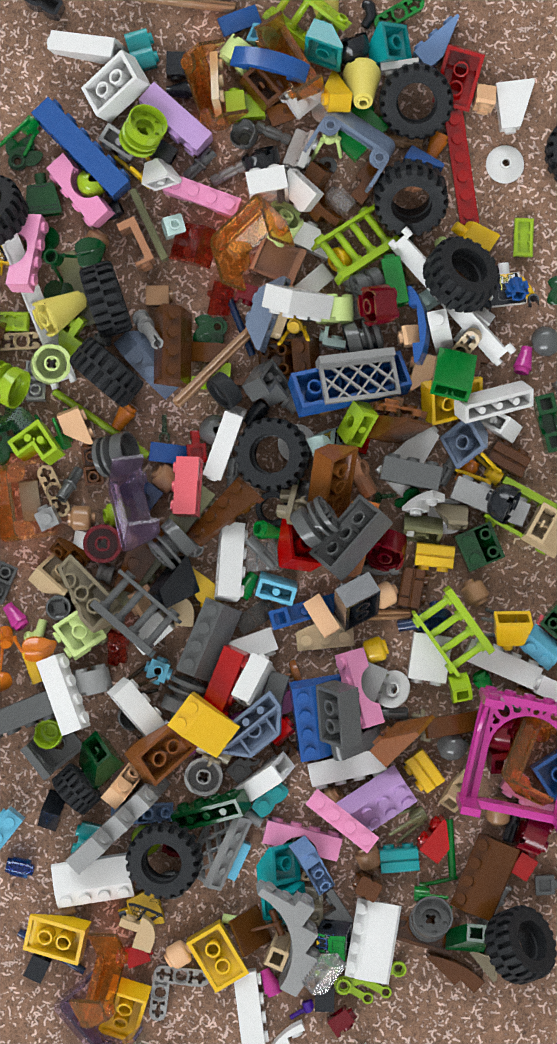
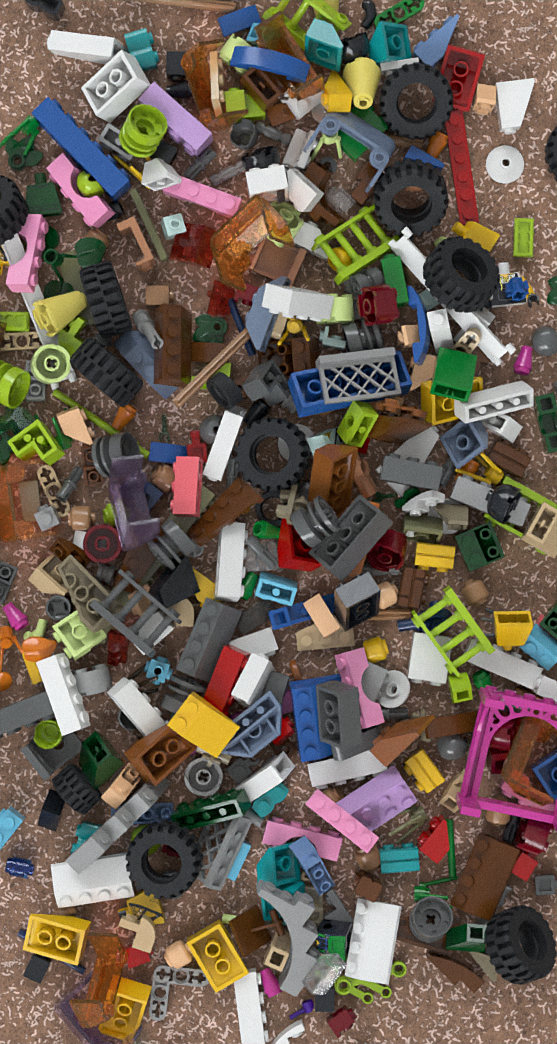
white slope [294,262,335,292] -> none

